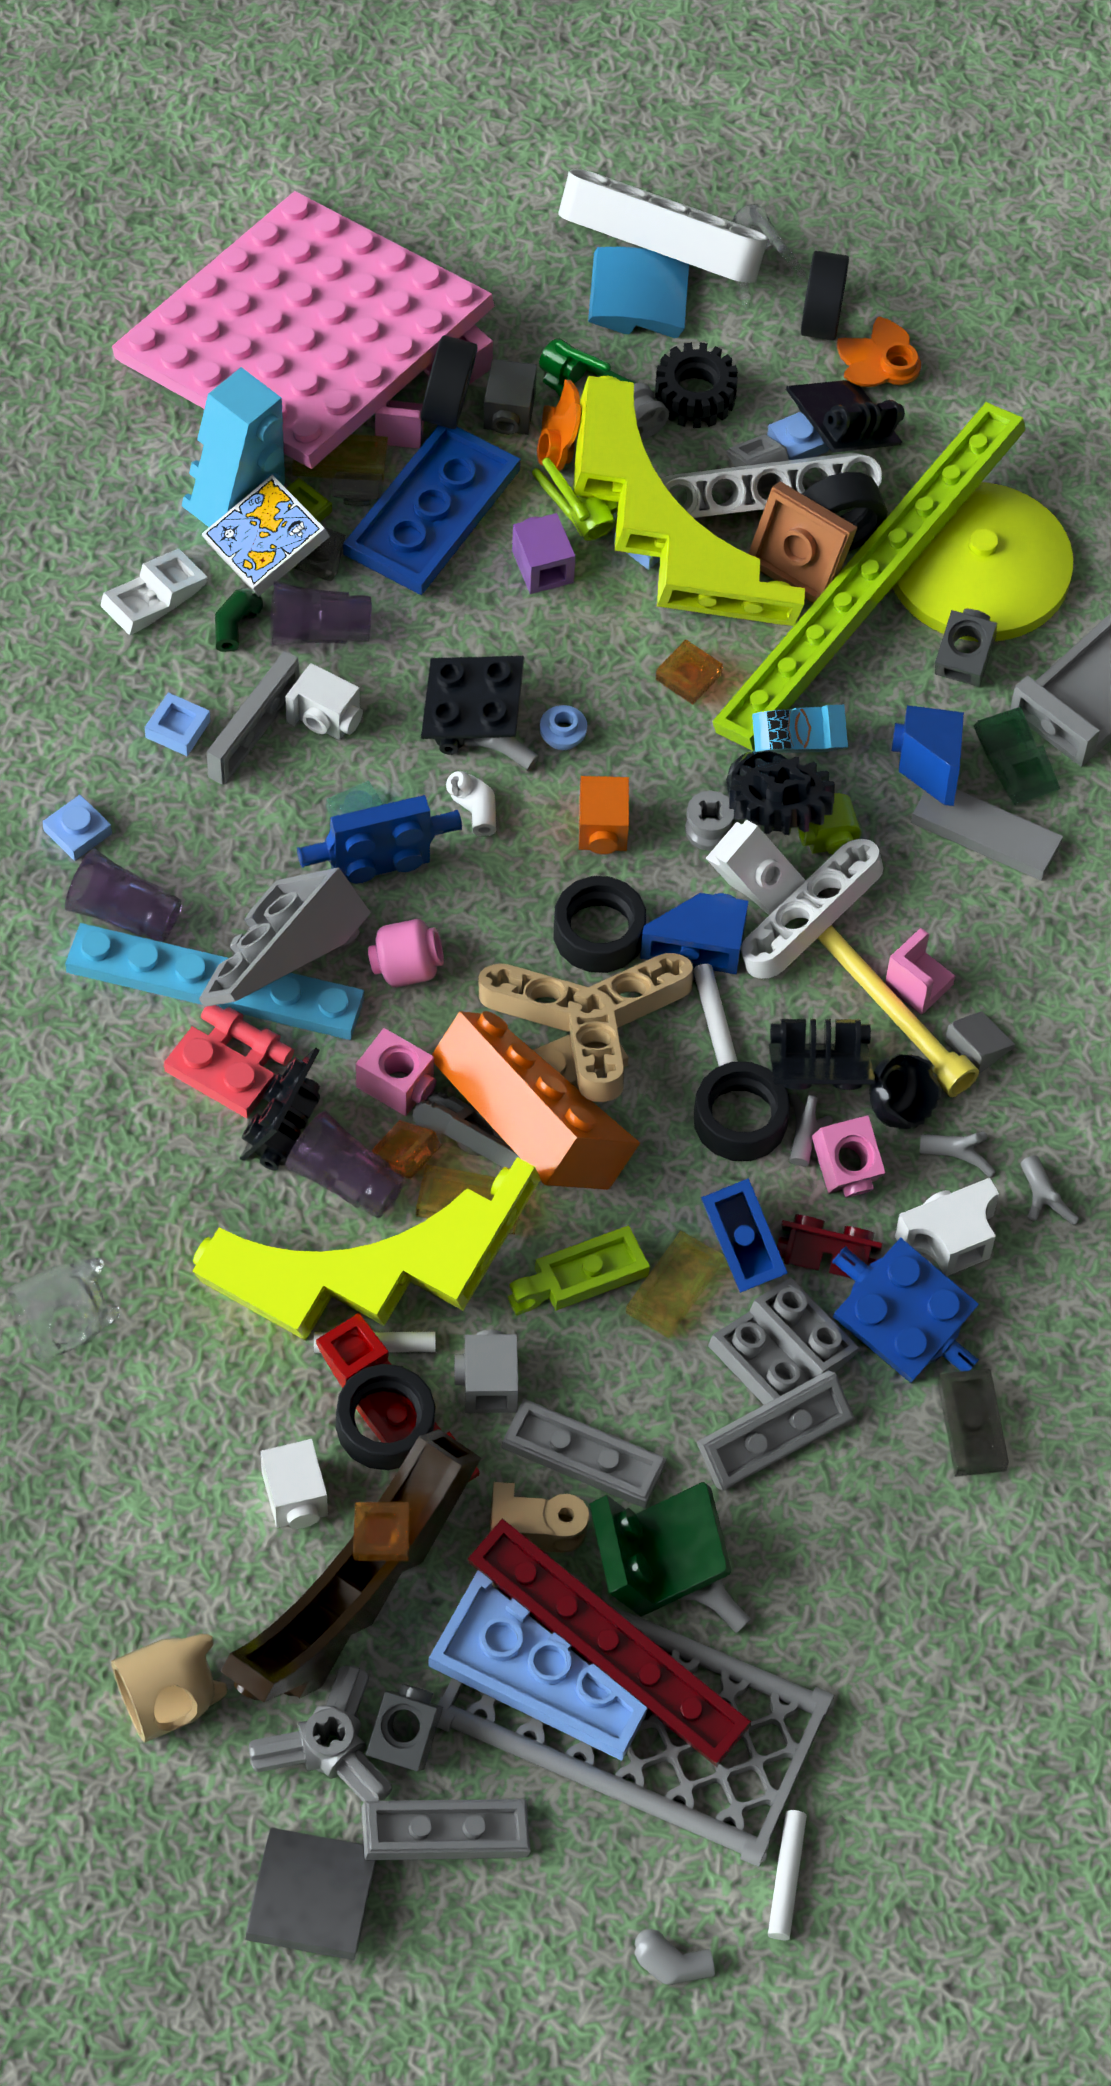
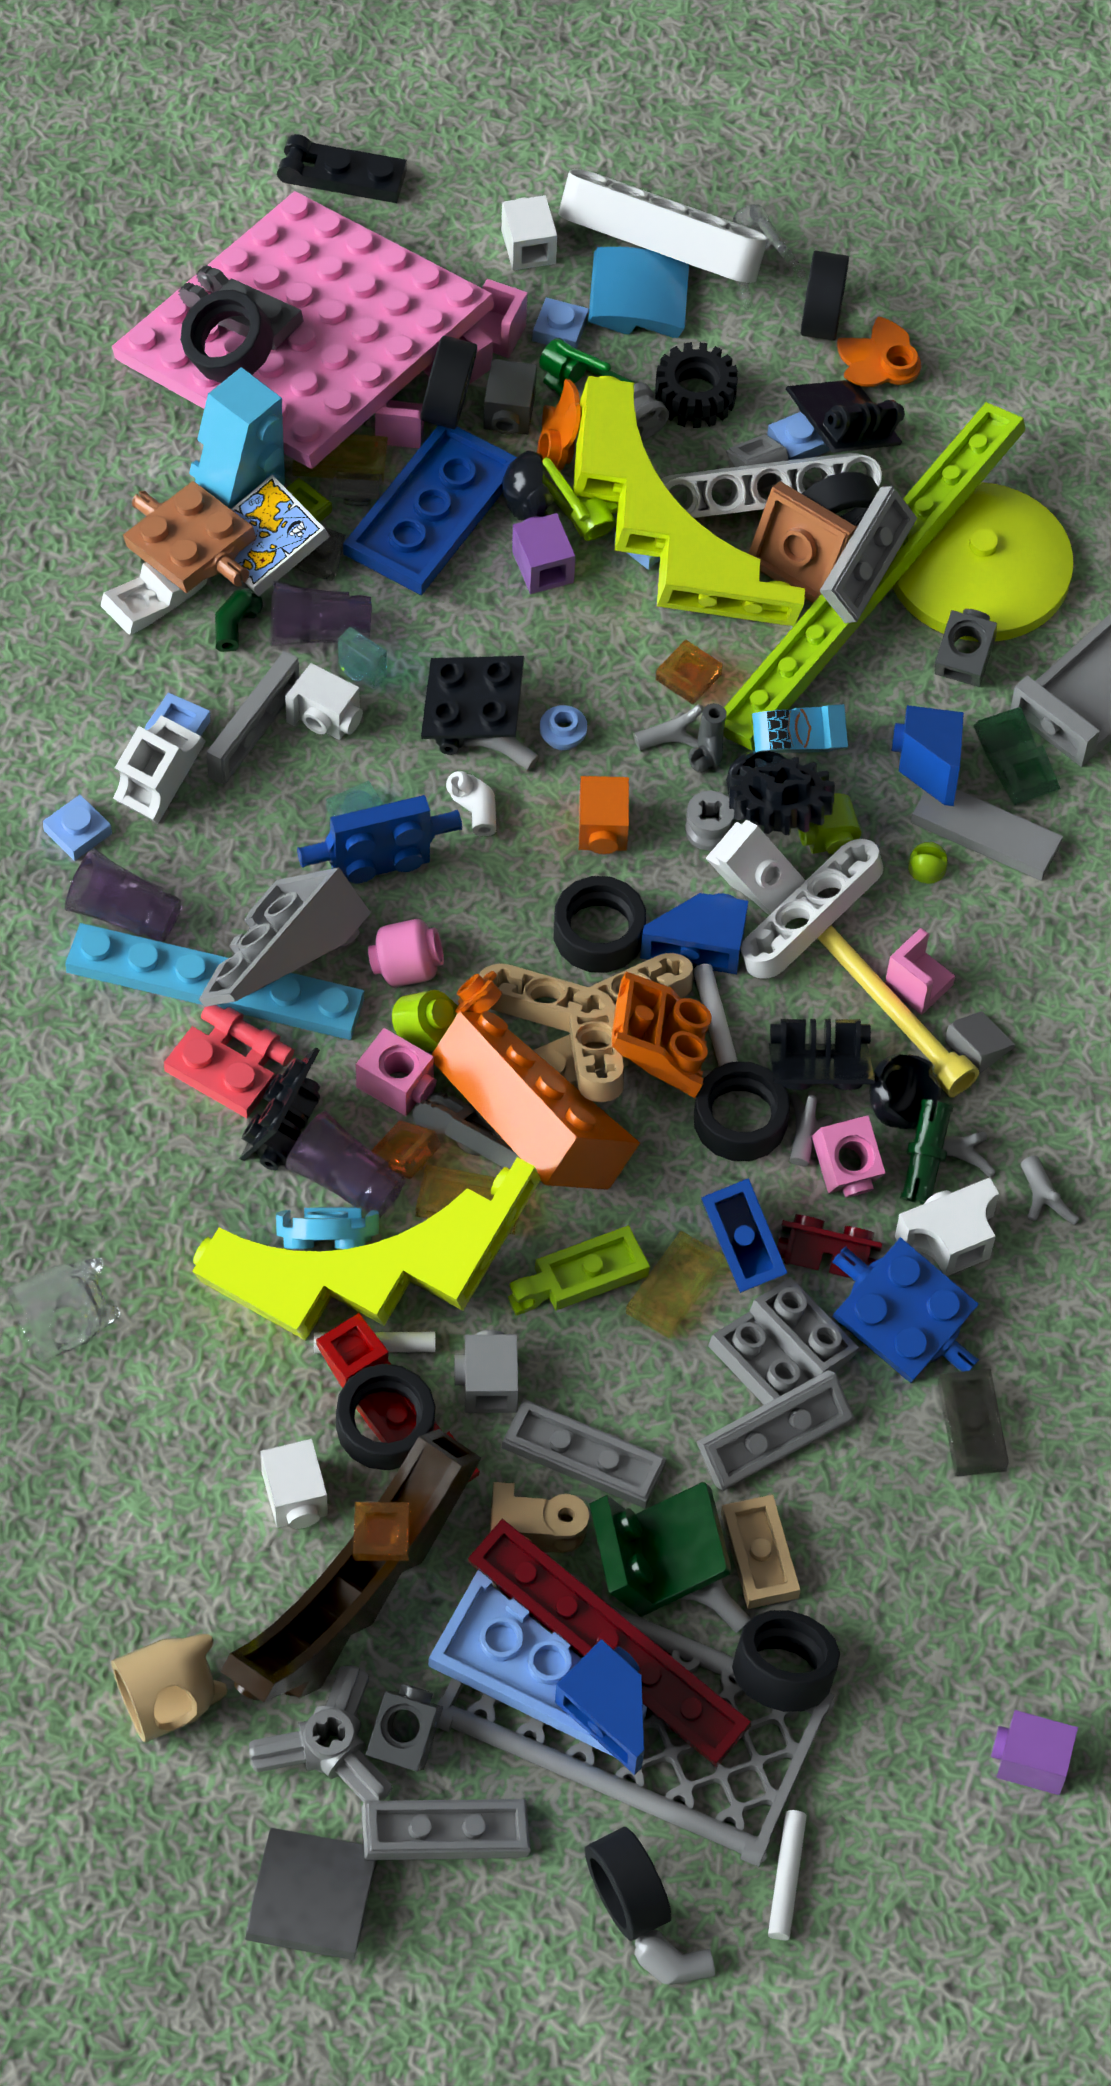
none -> white brick [113,715,206,824]
none -> nougat plate [123,481,256,593]
none -> dark grey hinge [178,265,304,350]
none -> black tyre [180,289,274,383]
none -> medium azure plate [276,1207,379,1249]
none -> black plate [277,134,407,203]
none -> clear light blue plate [338,627,387,689]
none -> lime plate [392,990,458,1052]
none -> orange plate [455,971,502,1014]
none -> bright pink panel [475,279,527,358]
none -> white brick [501,195,557,270]
none -> black hair [503,450,554,521]
none -> light blue plate [532,297,589,349]
none -> blue slope [555,1639,644,1775]
none -> black tyre [585,1827,671,1941]
none -> orange slope [612,971,712,1098]
none -> light grey bar [633,704,704,751]
none -> dark grey arm [688,703,727,773]
none -> tan plate [721,1495,800,1609]
none -> black tyre [732,1610,840,1712]
none -> light grey tile [820,486,917,623]
none -> dark green pin [900,1099,953,1204]
none -> lime hinge [908,842,948,884]
none -> medium lavender brick [991,1710,1078,1795]

